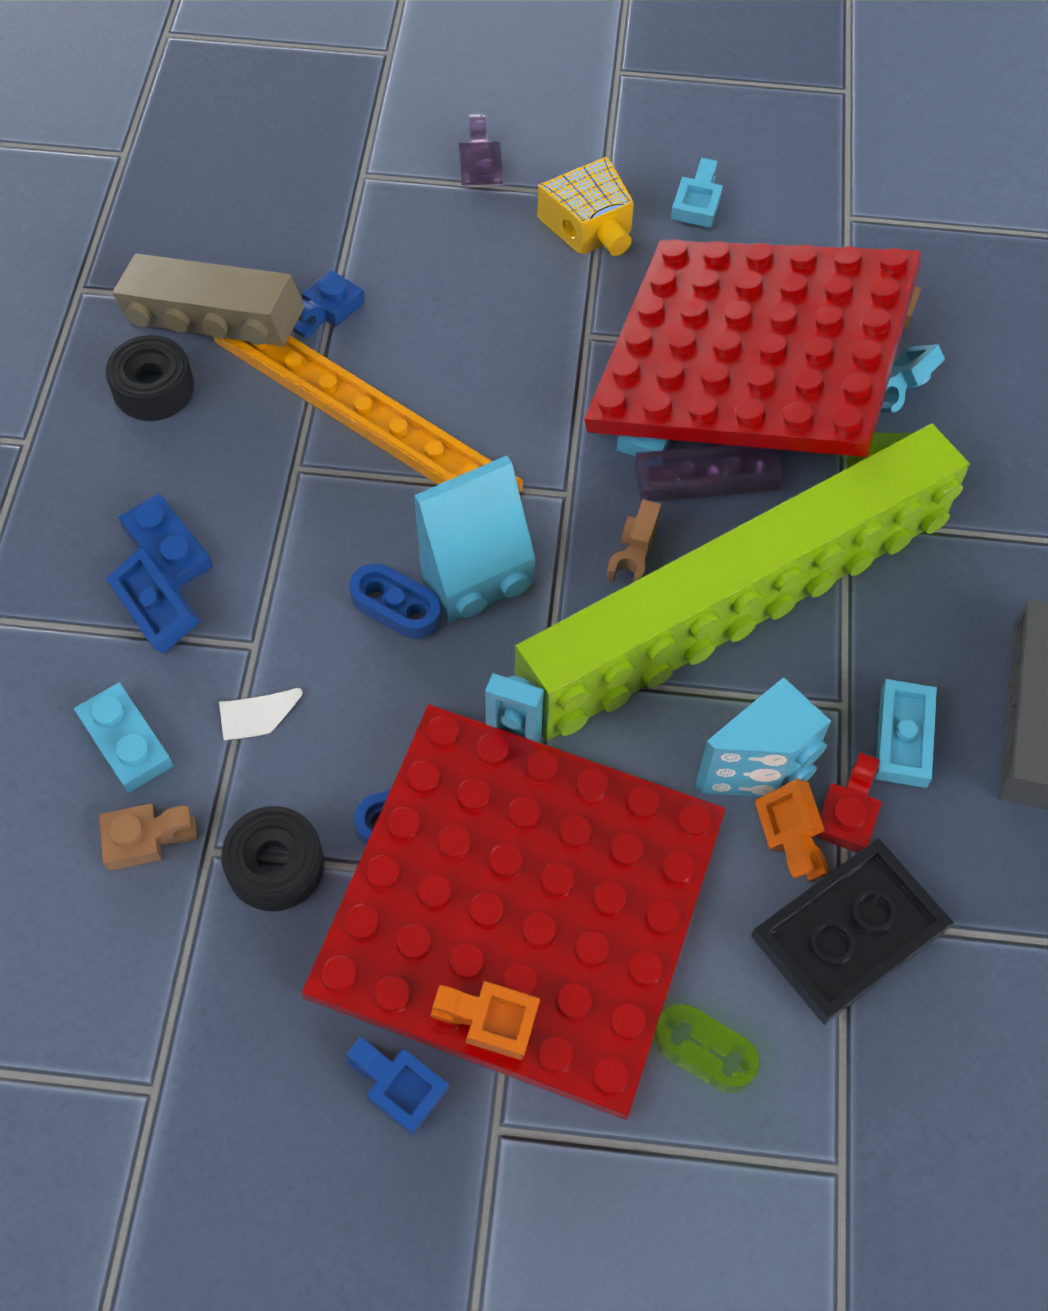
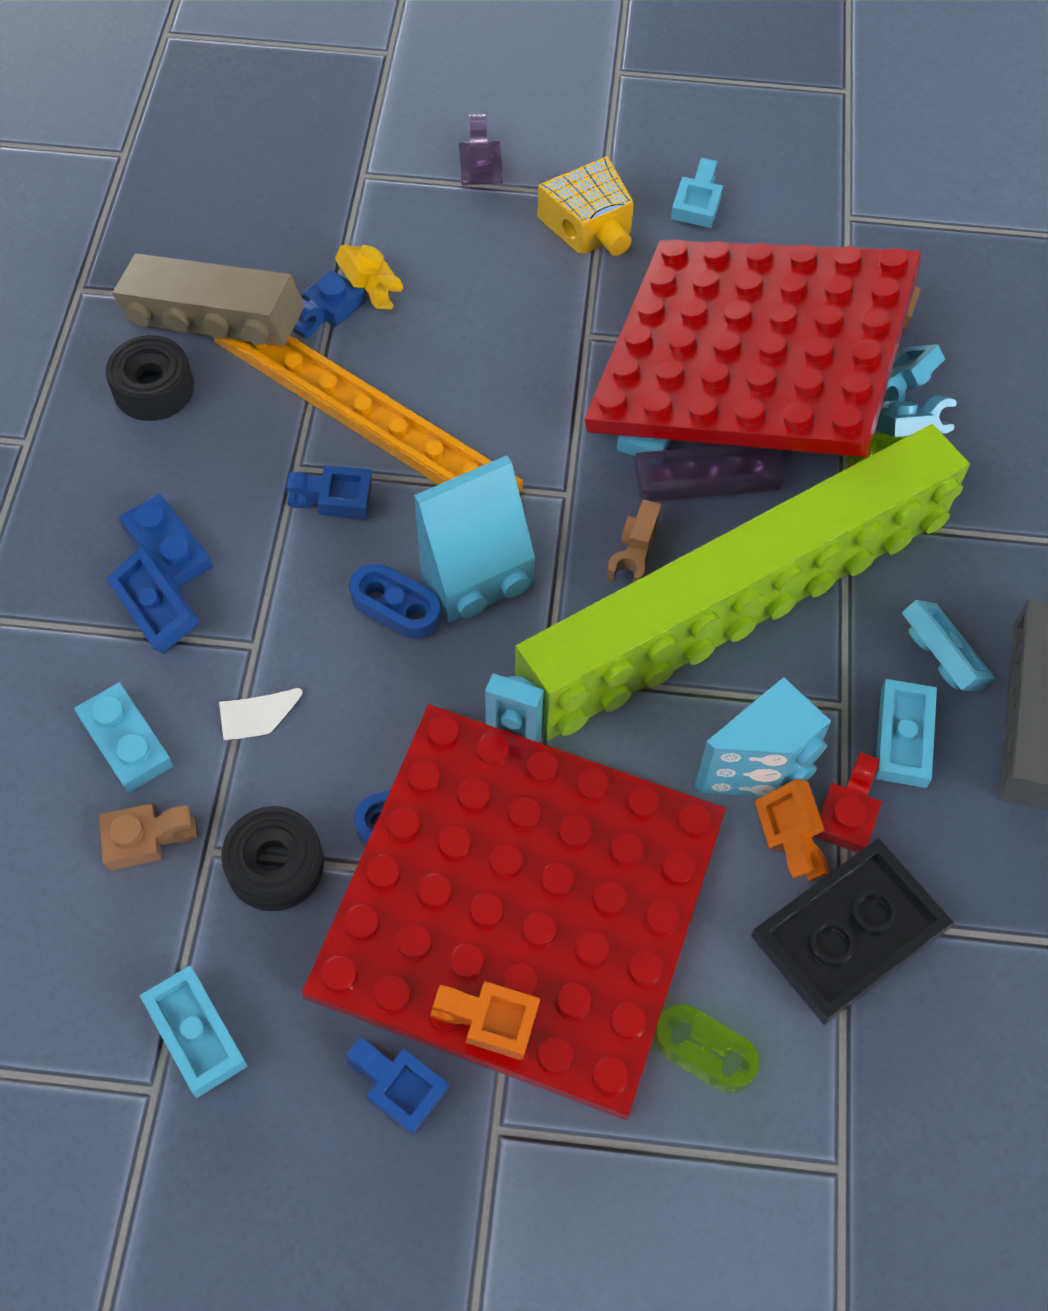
none -> medium azure plate [139,965,248,1099]
none -> blue plate [286,465,372,519]
none -> yellow plate [335,245,403,310]
none -> medium azure plate [875,395,957,437]
none -> medium azure plate [902,600,997,692]

